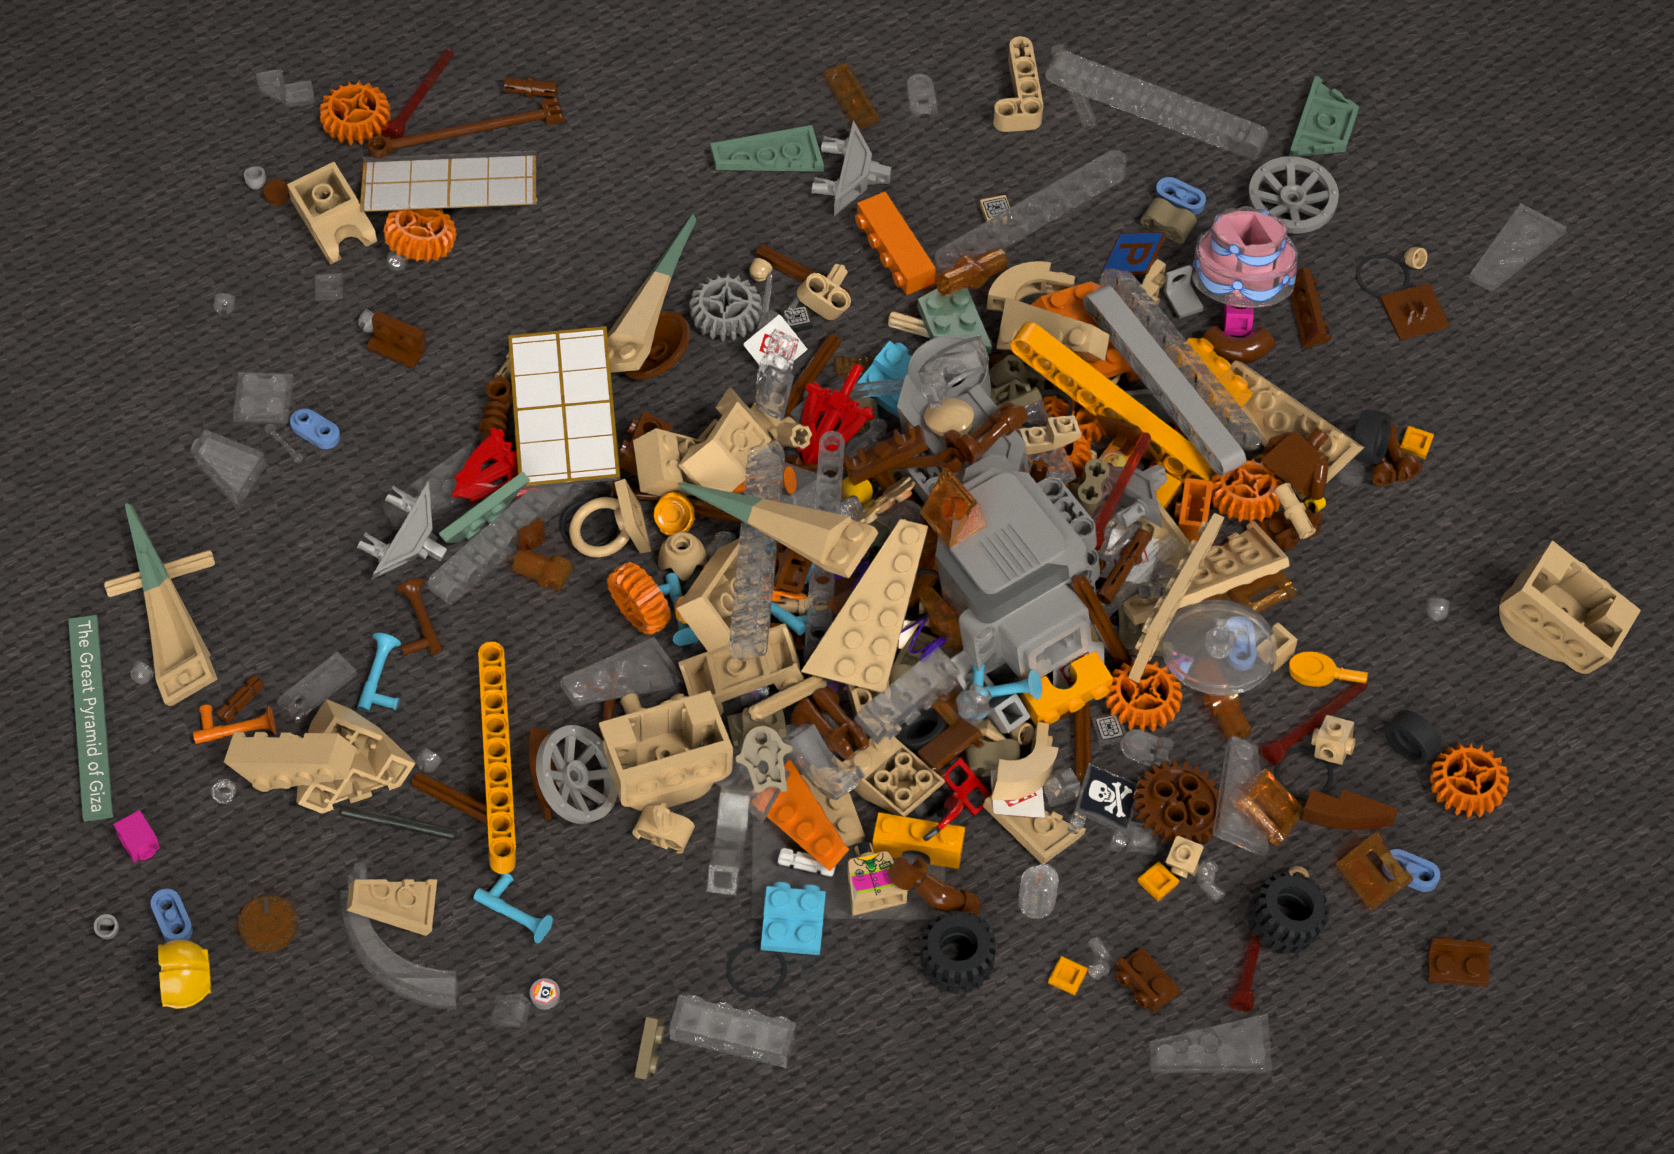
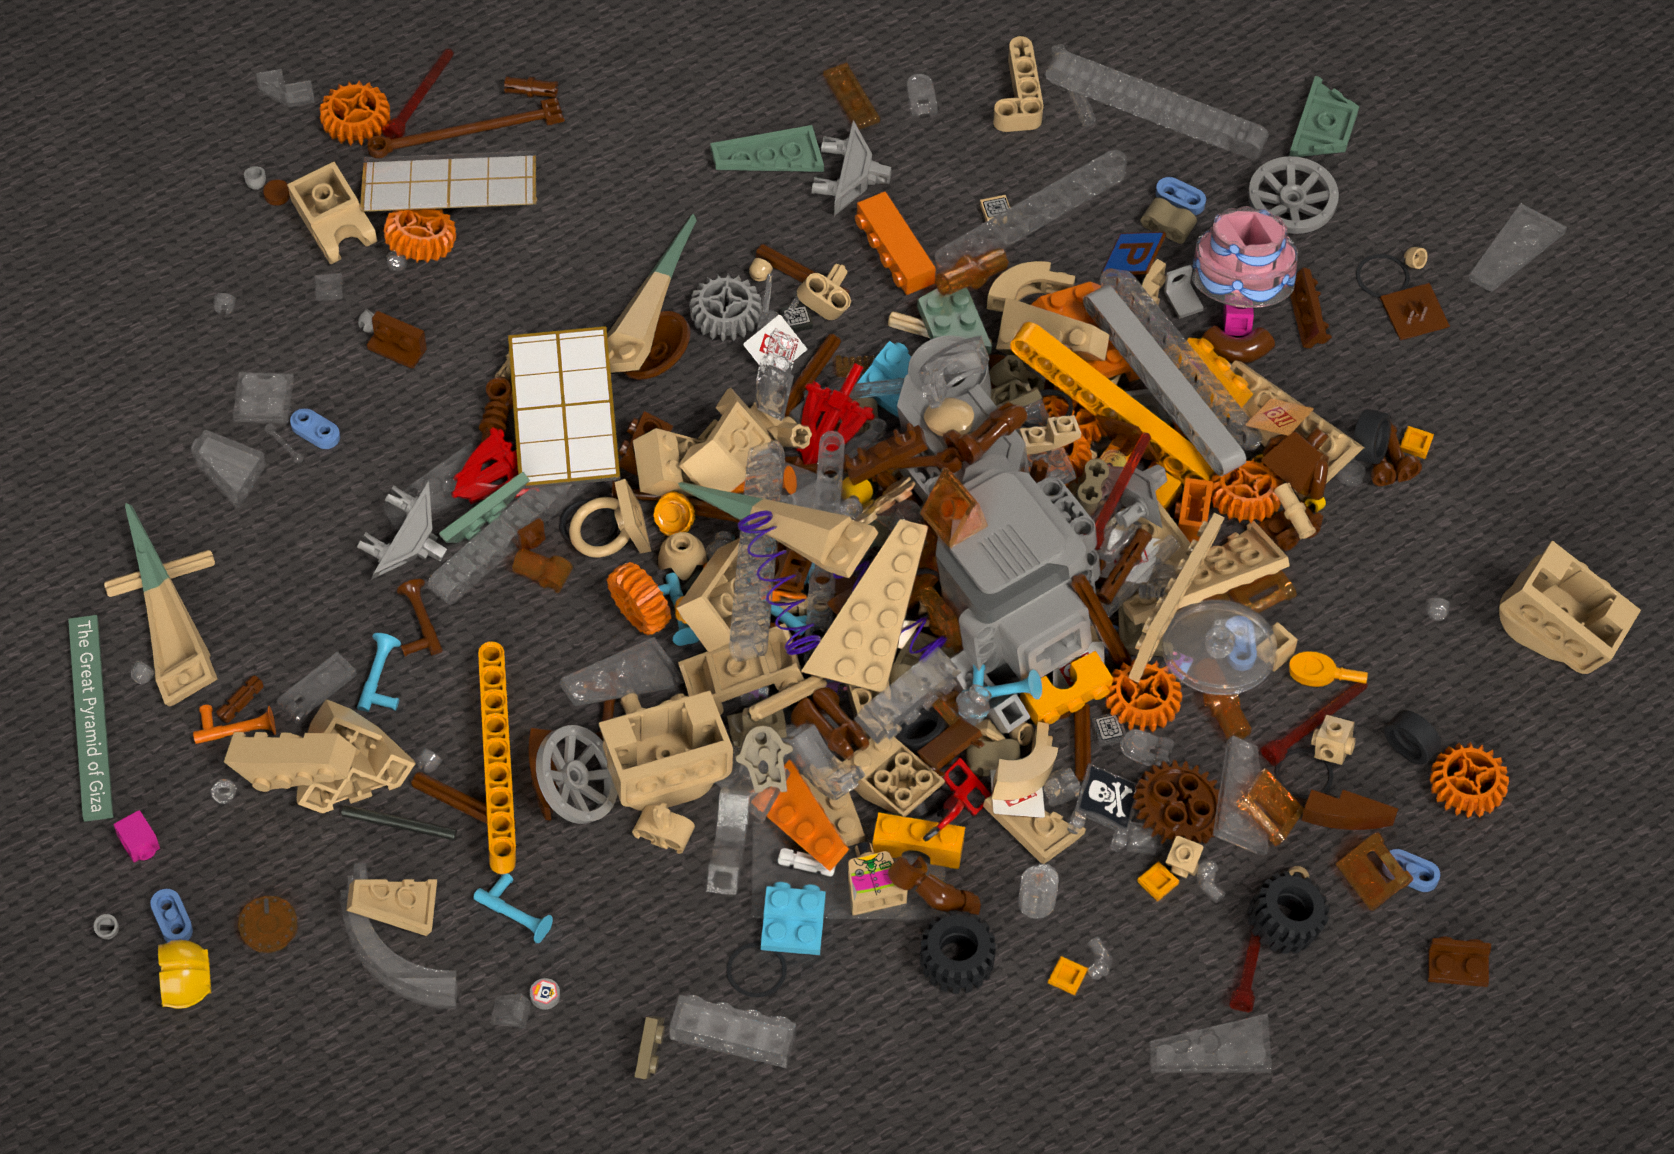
reddish brown bracket [1114,947,1181,1014] -> none
none -> dark purple piece [738,510,821,655]
none -> clear orange sticker [1246,399,1314,436]

